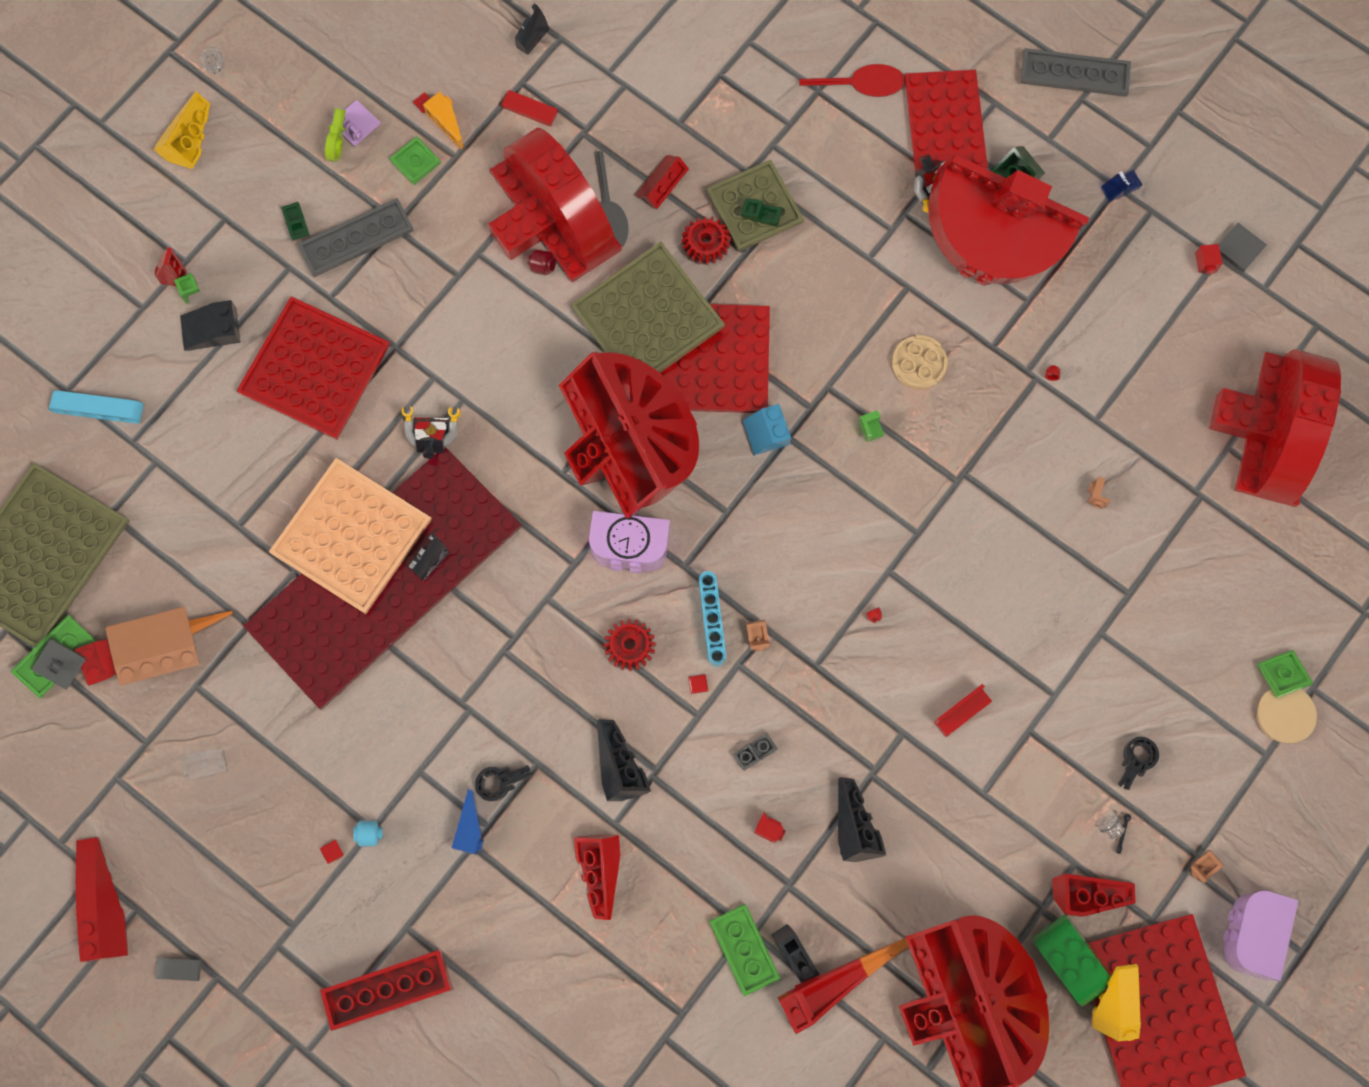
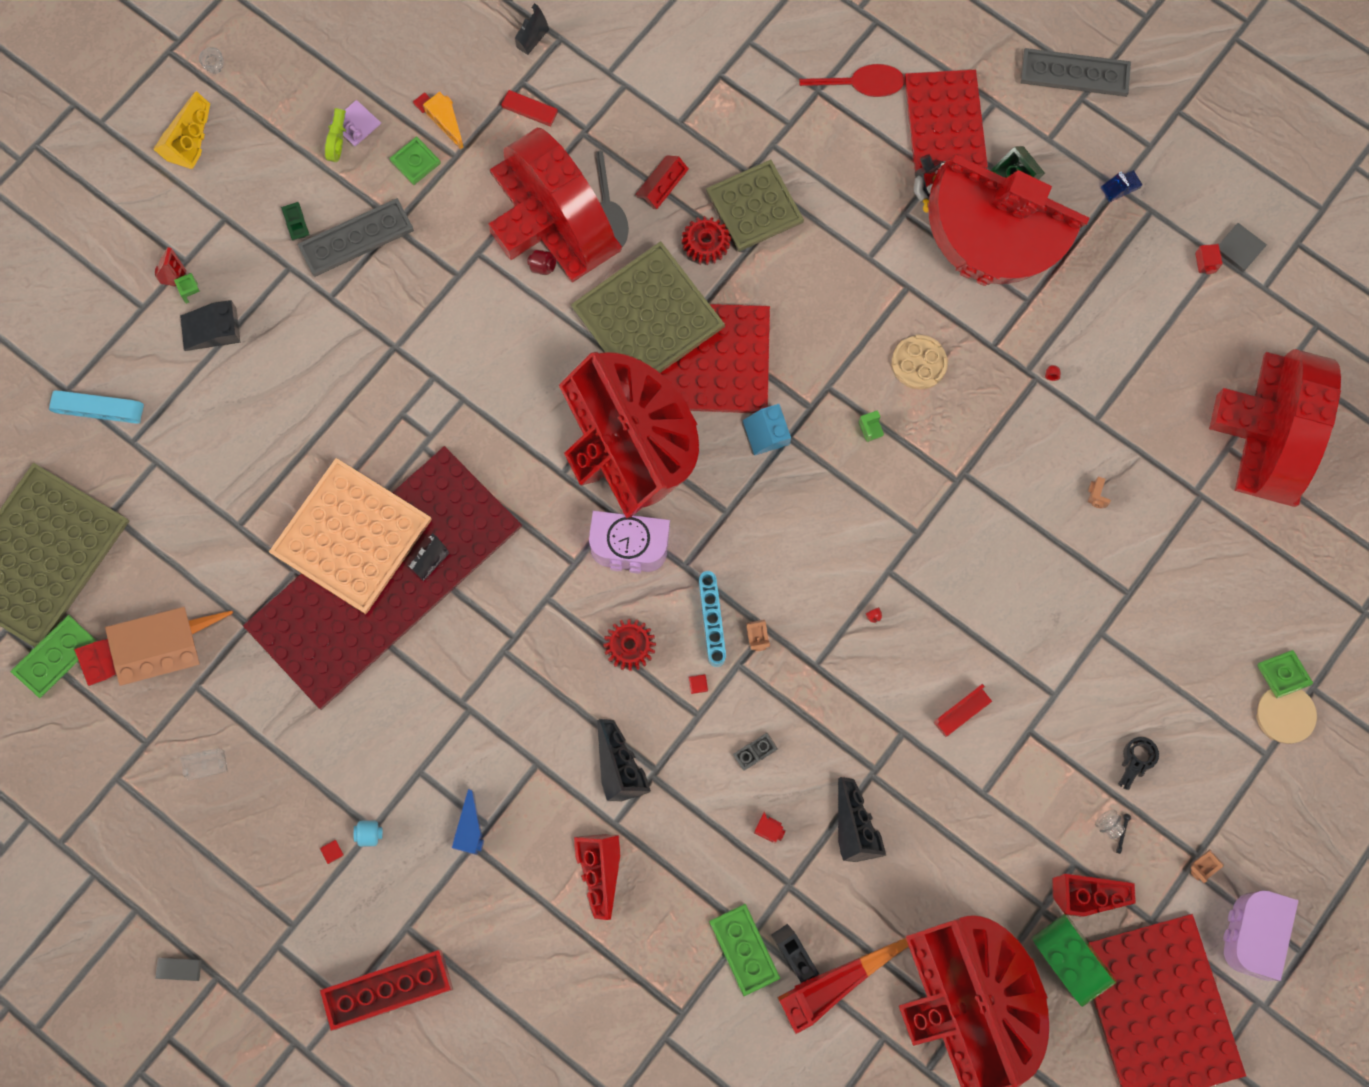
dark grey piece [31,638,87,690] -> none
red wedge [75,837,128,962] -> none
red plate [237,296,391,440] -> none
torso [402,406,461,459] -> none
black pin [475,765,532,802] -> none
dark green slope [741,198,783,227] -> none
yellow wedge [1091,964,1141,1041] -> none

